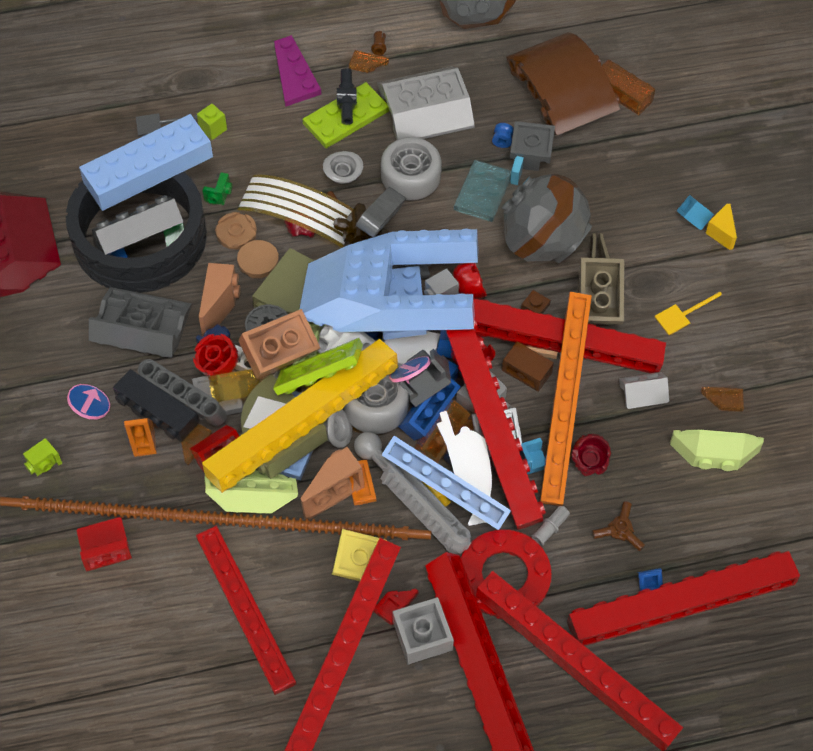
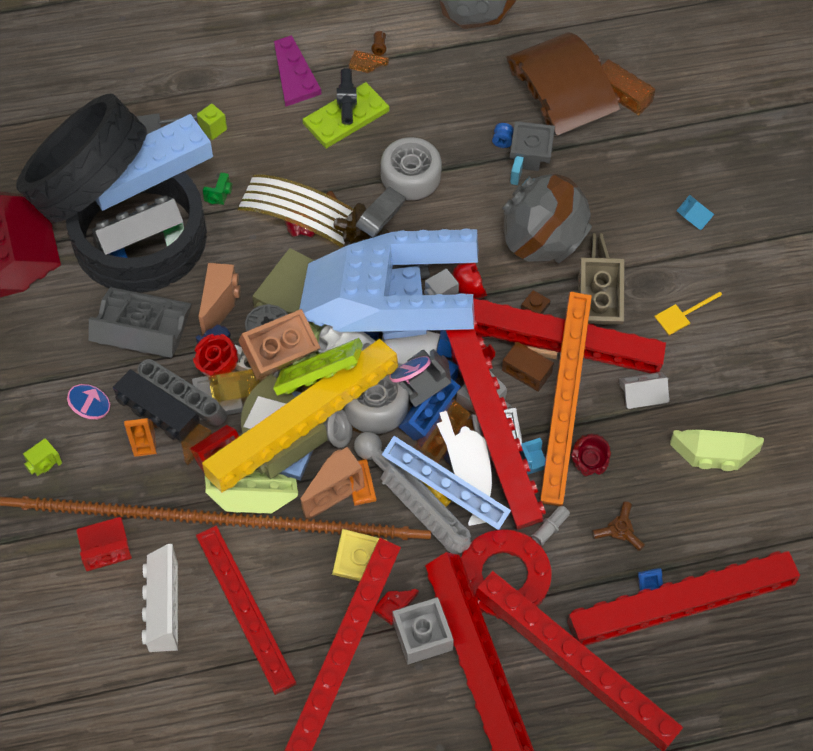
medium nougat tile [215,212,257,250] -> none
medium nougat tile [237,240,279,278] -> none
light grey hat [323,151,363,184] -> none
light grey slope [377,66,475,140] -> none
clear light blue plate [454,160,511,222] -> none
clear orange tile [701,387,744,412] -> none
yellow slope [706,204,737,250] -> none
none -> black tyre [16,93,147,223]
none -> white slope [142,544,178,652]

